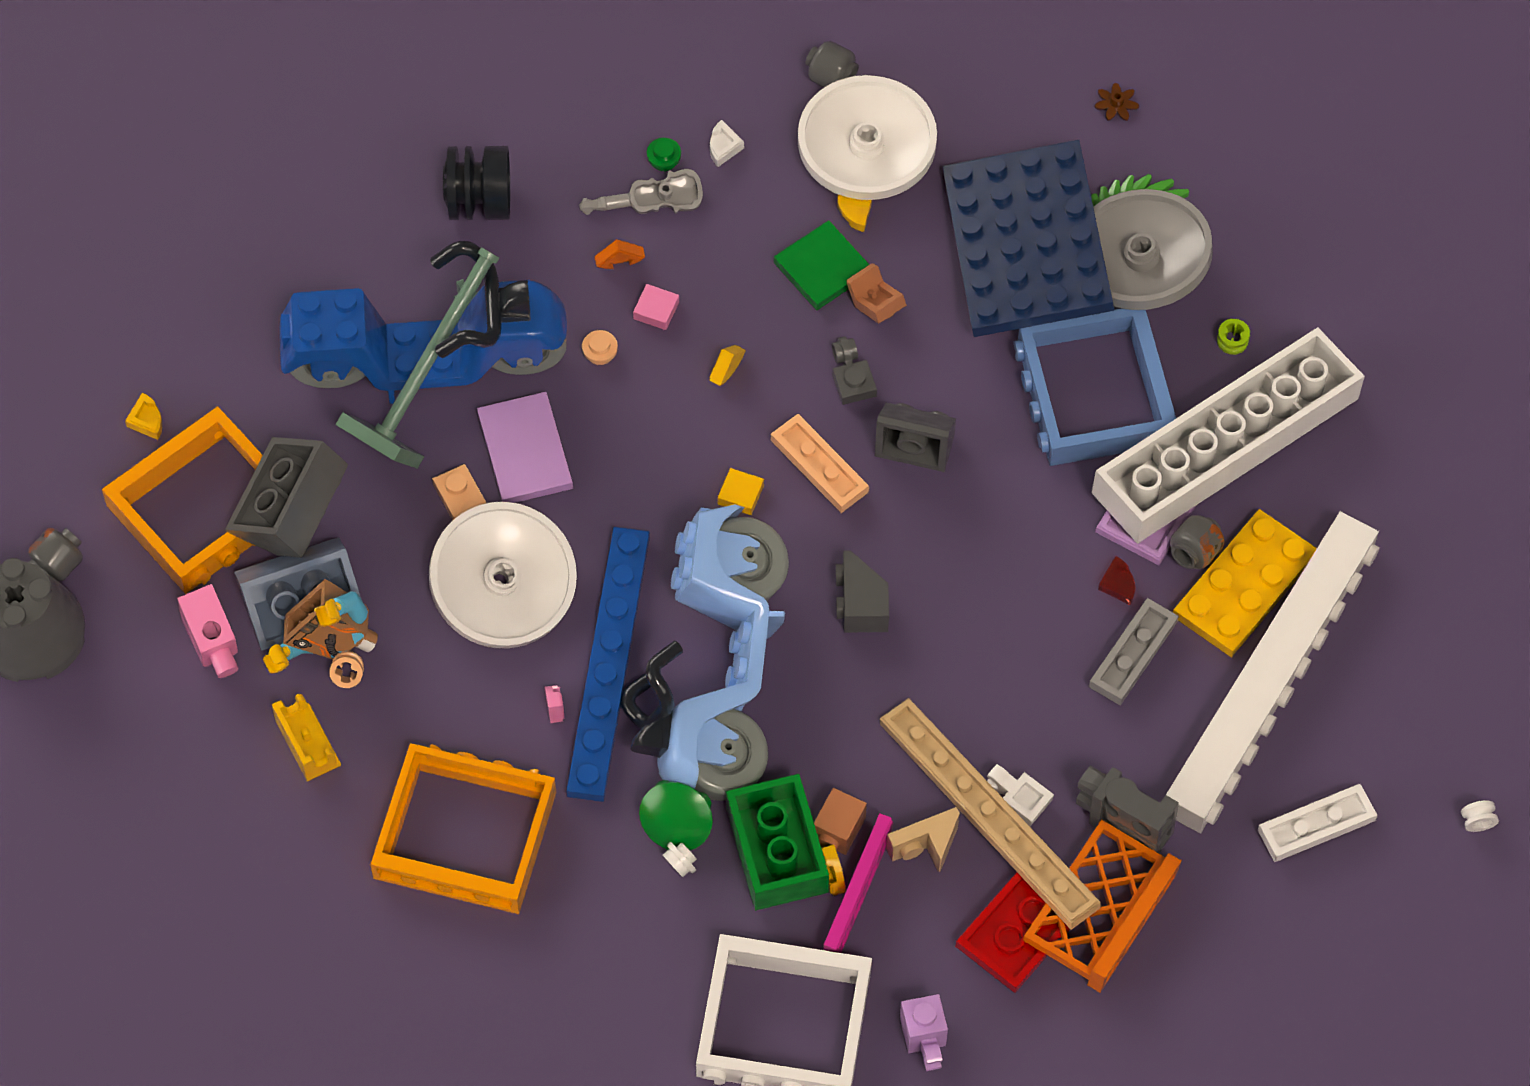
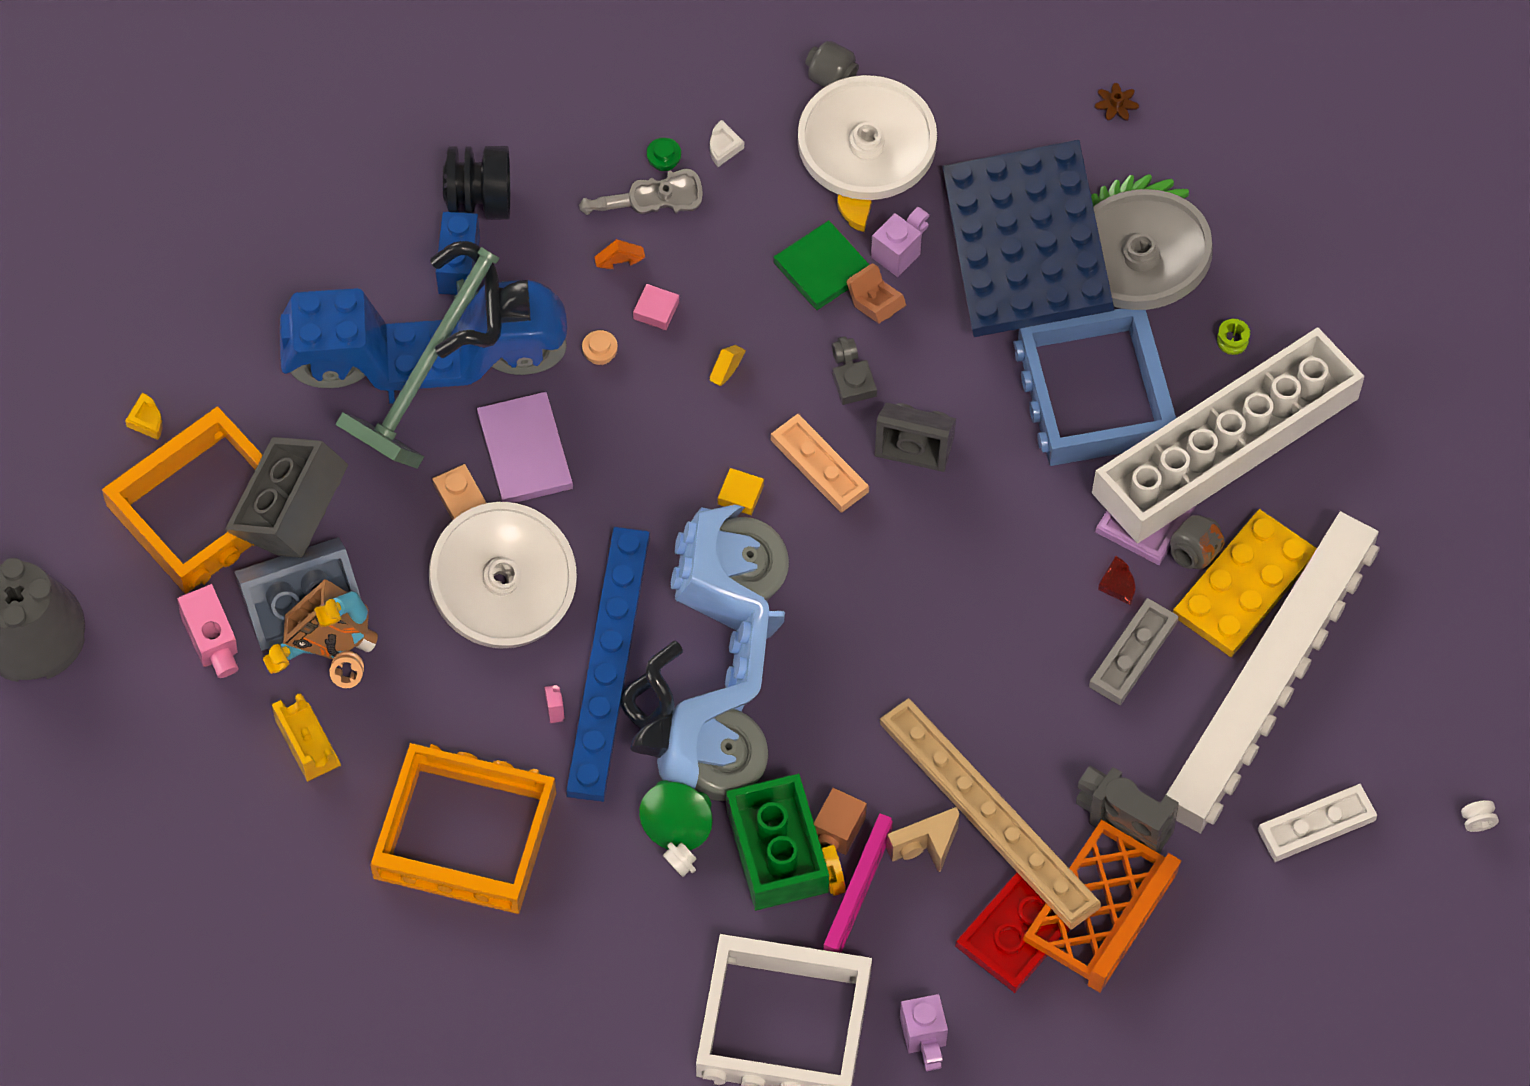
dark grey head [28,528,83,581] -> none
dark grey slope [836,550,889,633] -> none
white plate [987,764,1054,826] -> none
none -> blue brick [436,212,480,295]
none -> lavender brick [871,207,929,277]

